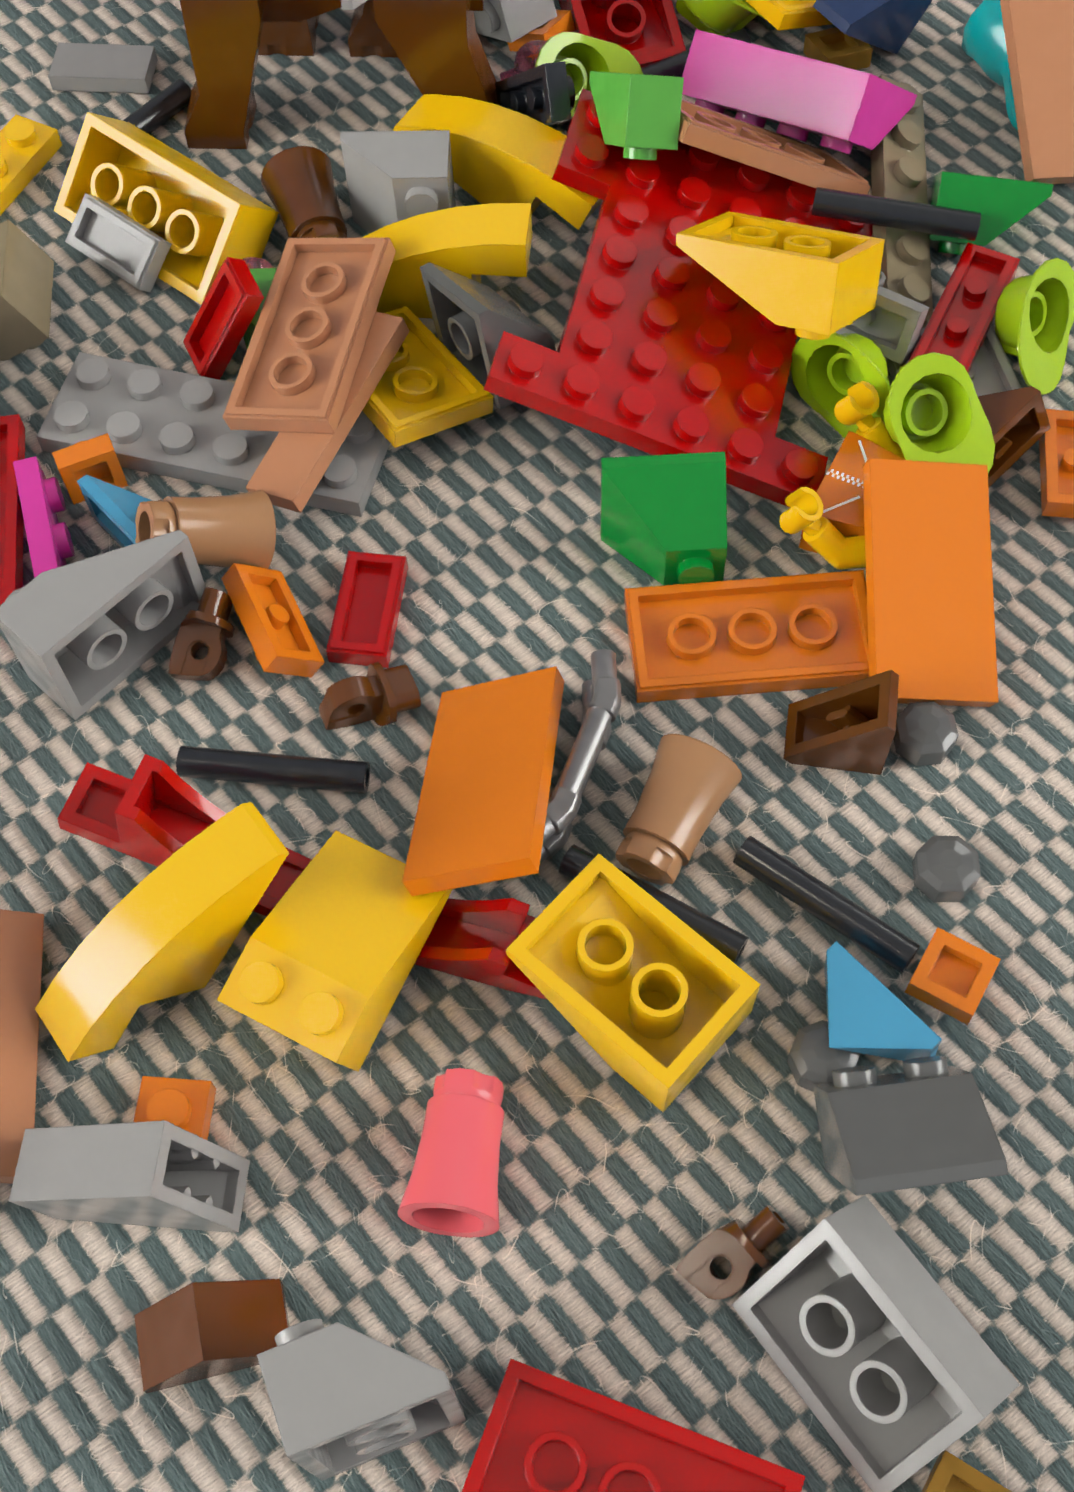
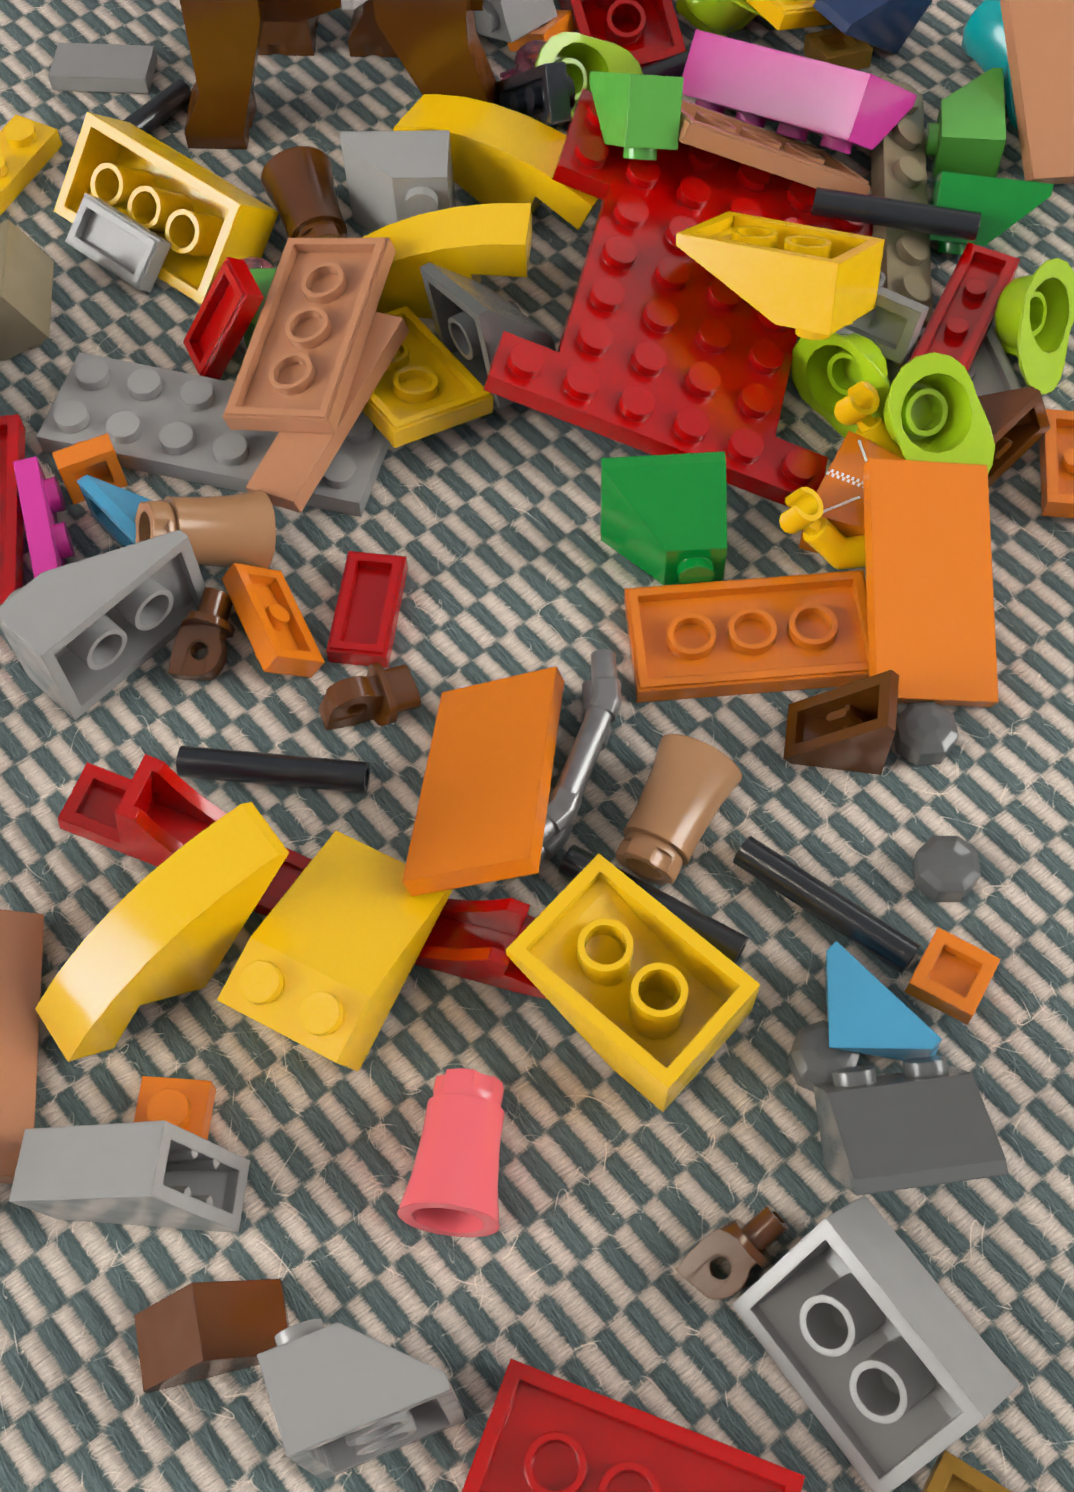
none -> bright green slope [925,67,1006,178]

